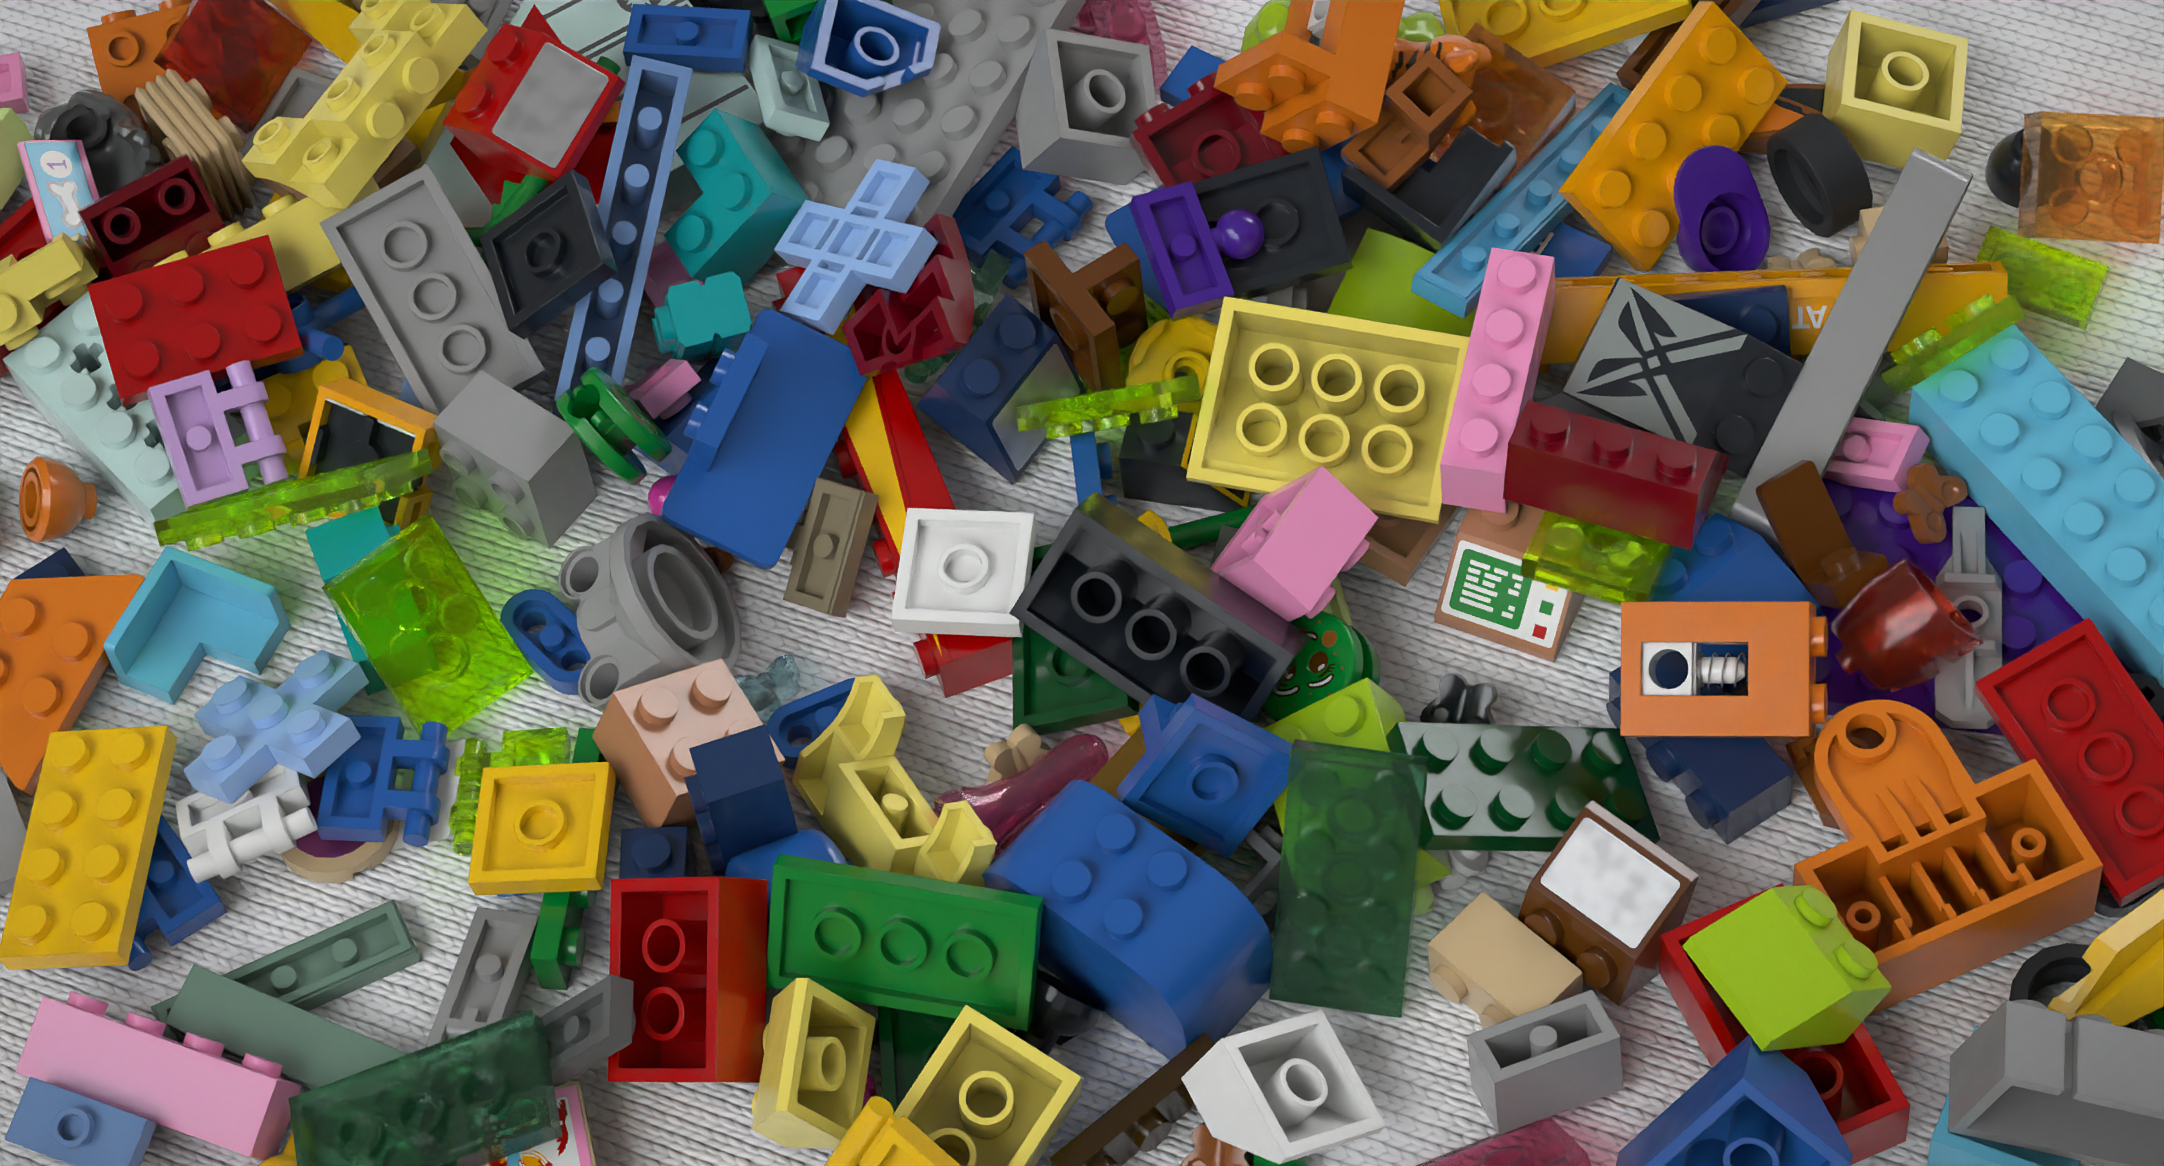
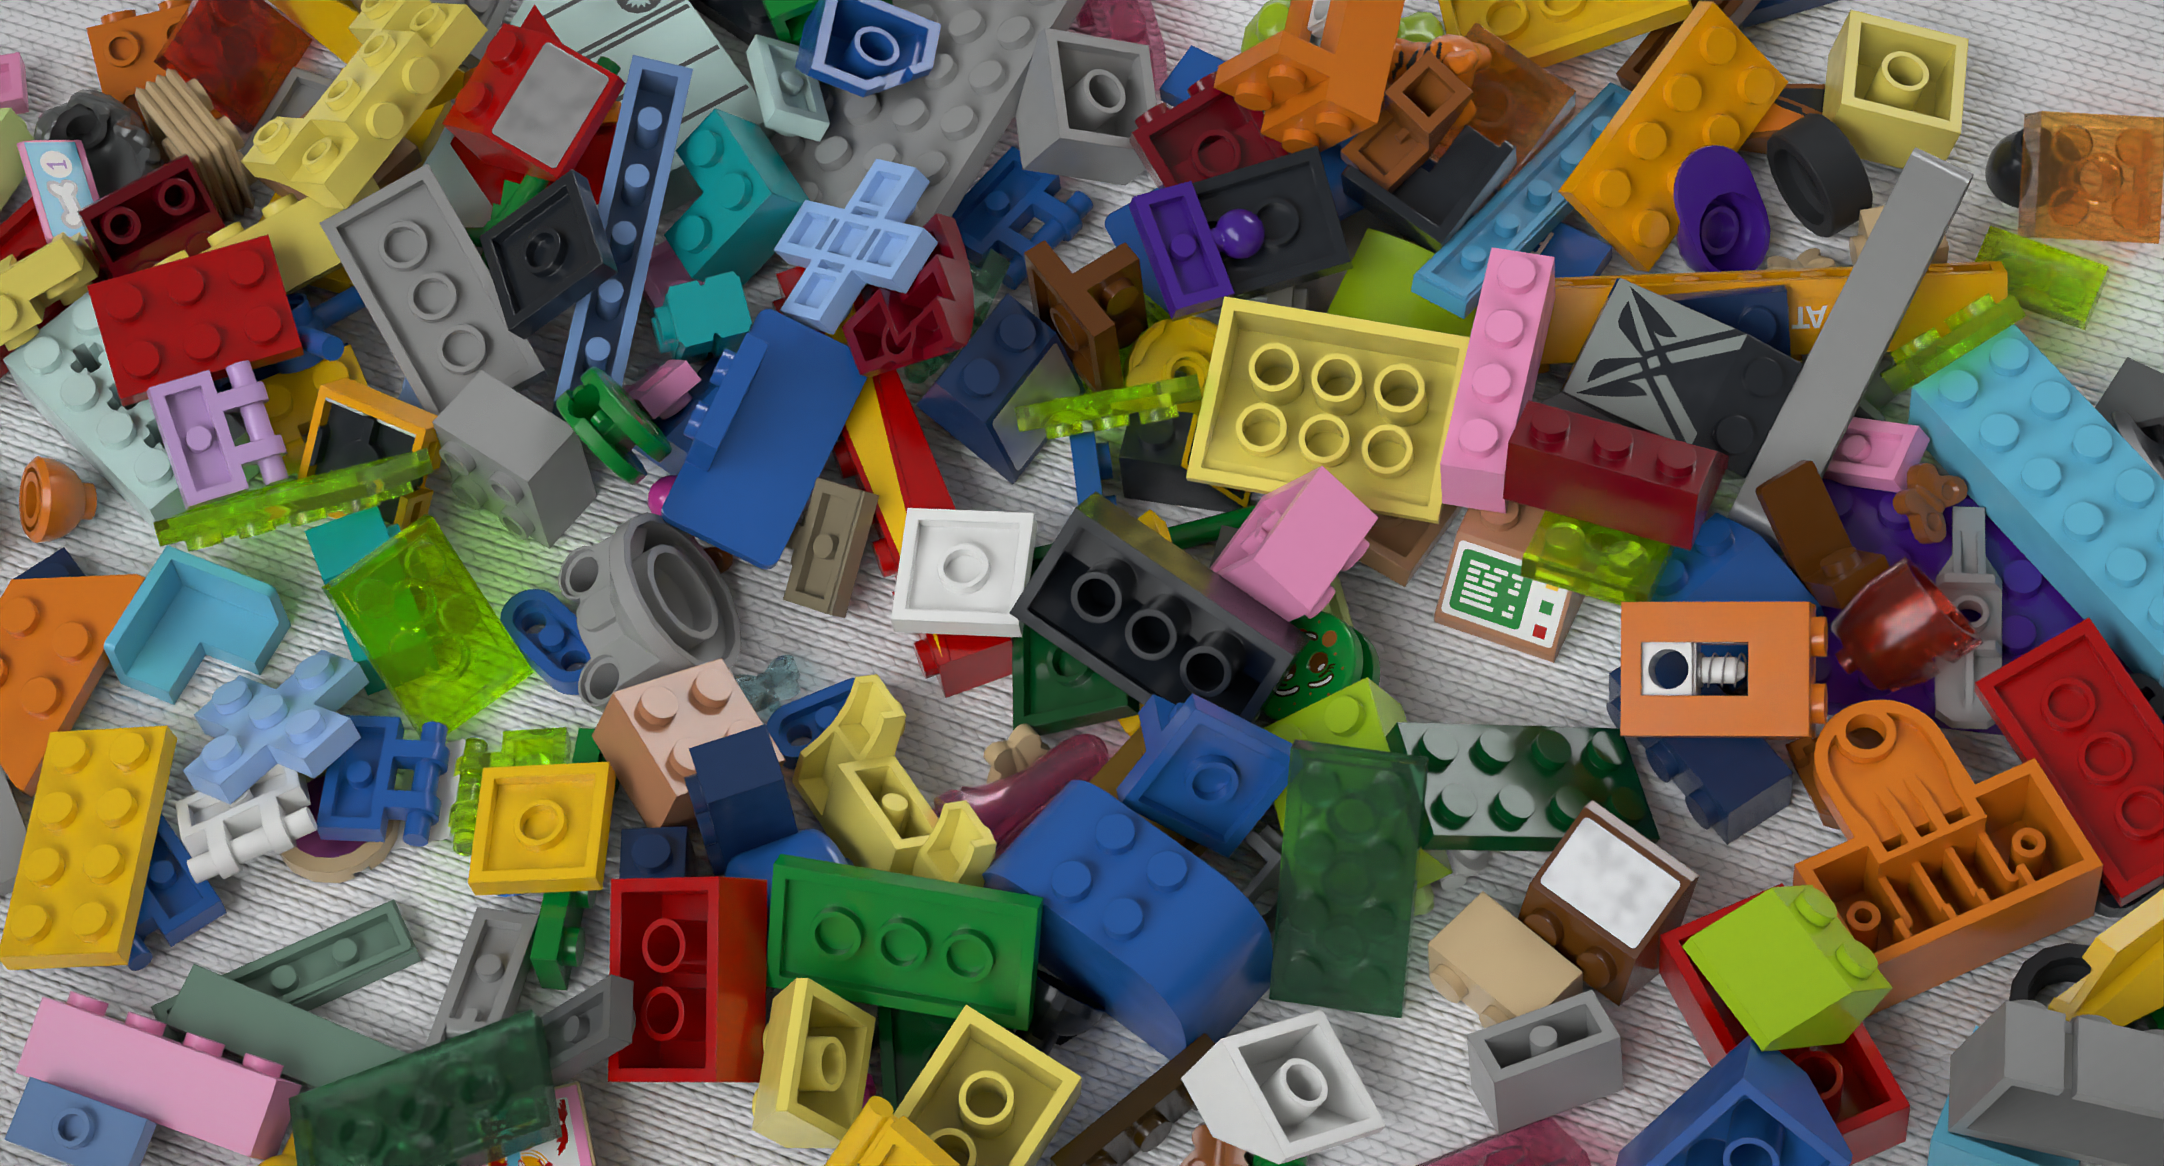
blue plate [623,4,754,73] -> none
black piece [1420,673,1498,725] -> none

